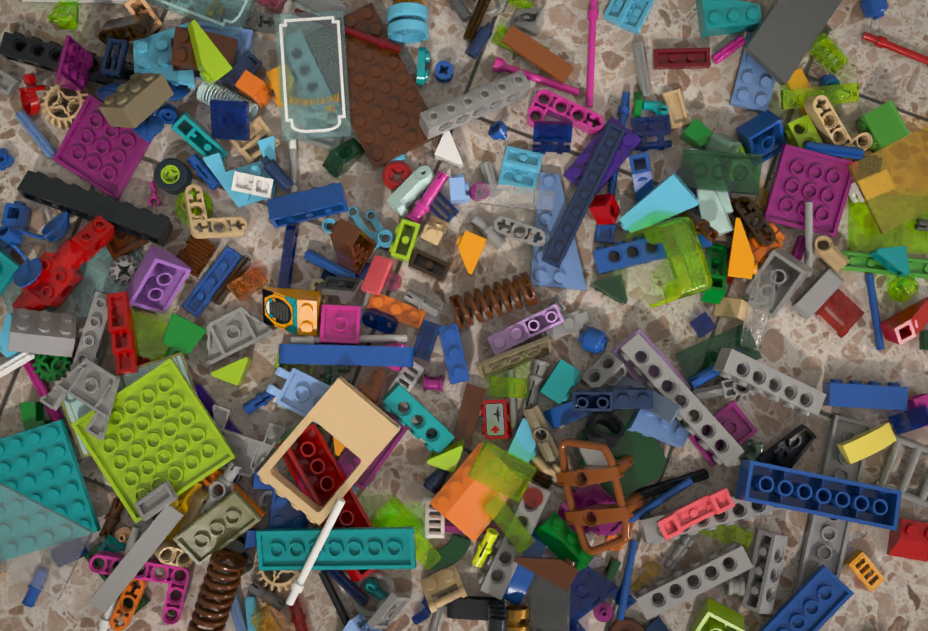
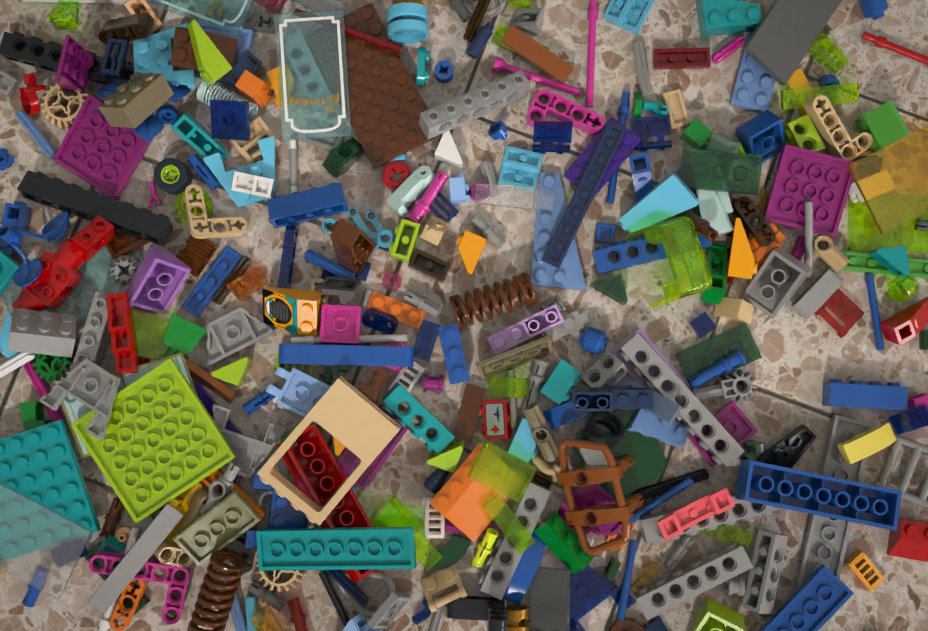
light grey tile [134,481,179,521] -> none
dark blue cylinder [261,155,294,191] -> none
white bar [286,498,346,606] -> none
coral tile [360,255,393,295] -> none
teal arm [365,578,388,601] -> none
light grey beam [493,216,547,247] -> none
reddish brown slope [514,556,578,591] -> none
clear red tile [523,487,543,508] -> none
red brick [589,193,621,225] -> none
magenta tile [593,601,613,622] -> none
light grey brick [713,347,826,417] -> none
clear slope [740,268,777,350] -> none
blue axle [804,141,864,159] -> none
none -> dark orange tile [186,360,235,404]

